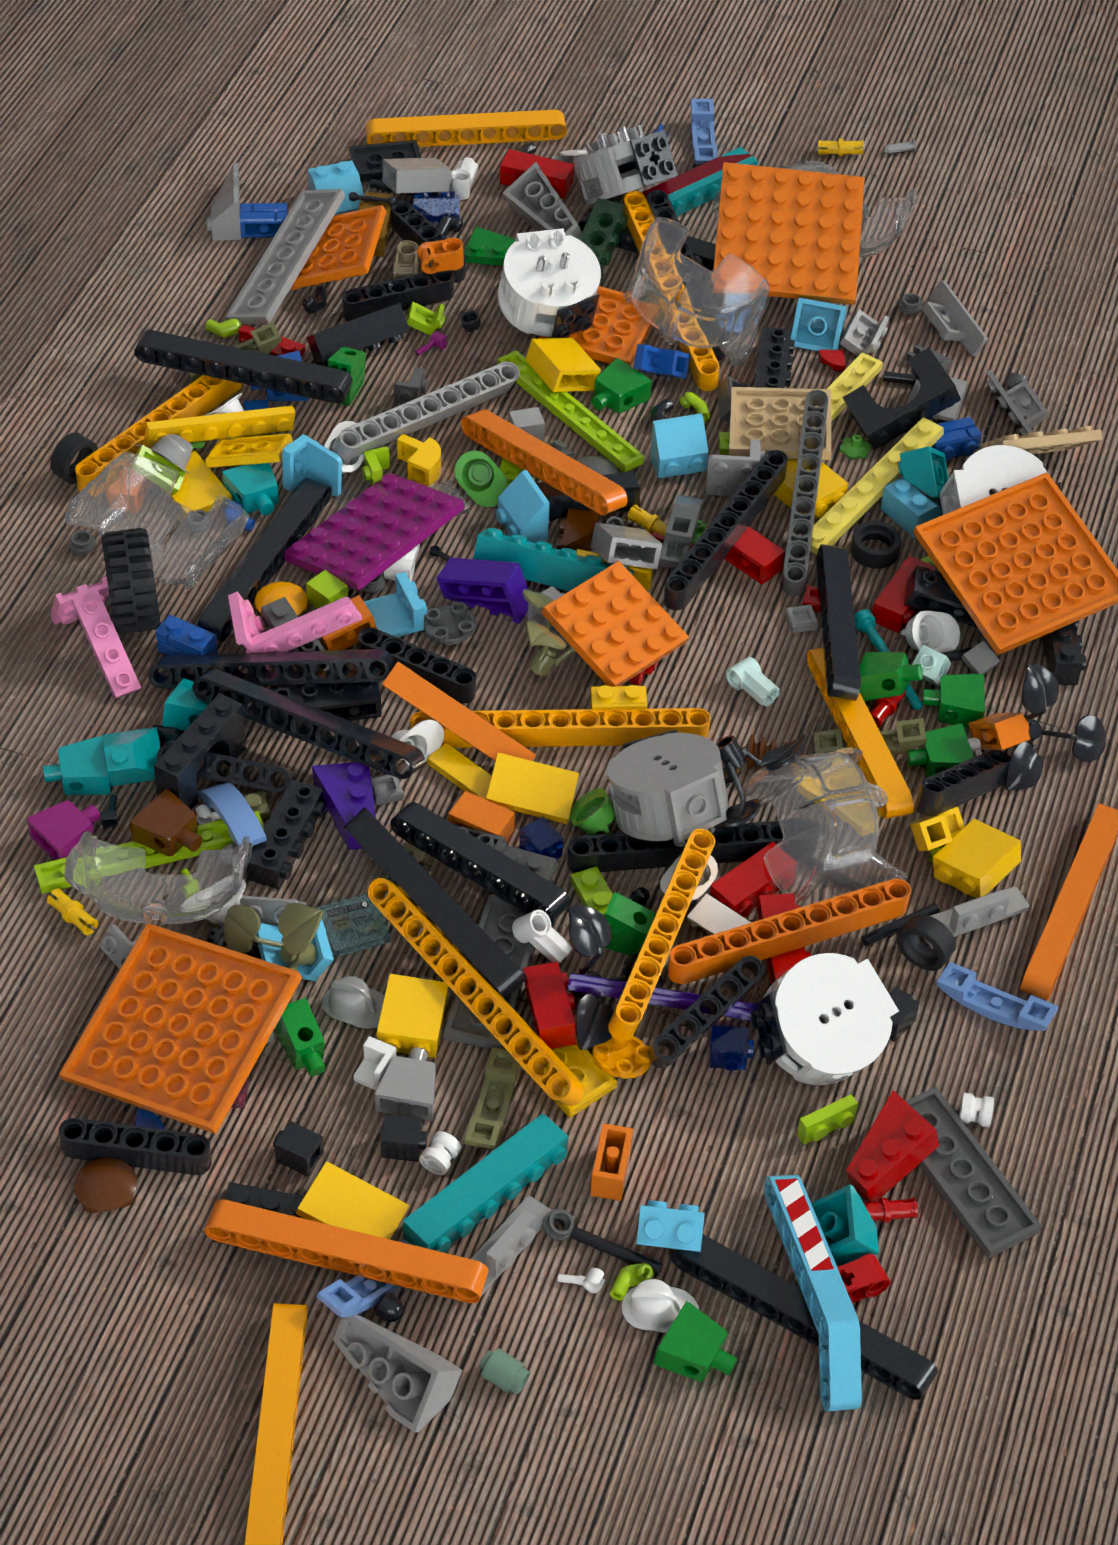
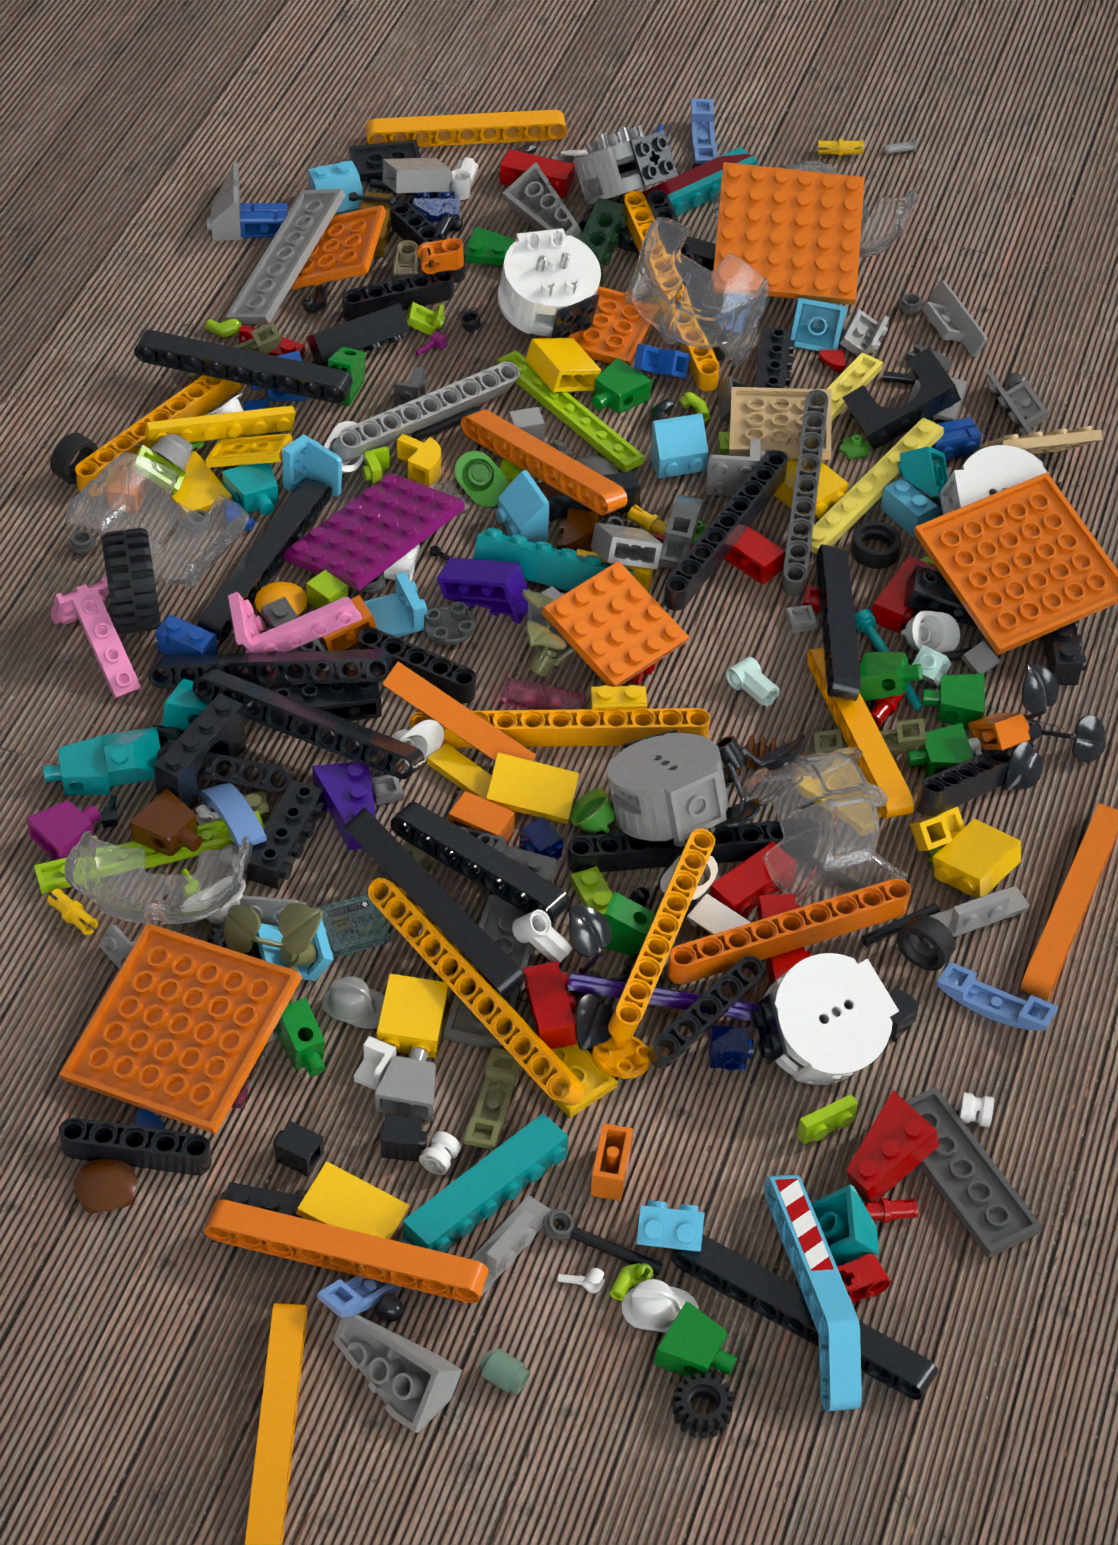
none -> black bar [412,407,480,441]
none -> clear pink tile [500,677,586,710]
none -> black tyre [673,1372,734,1439]

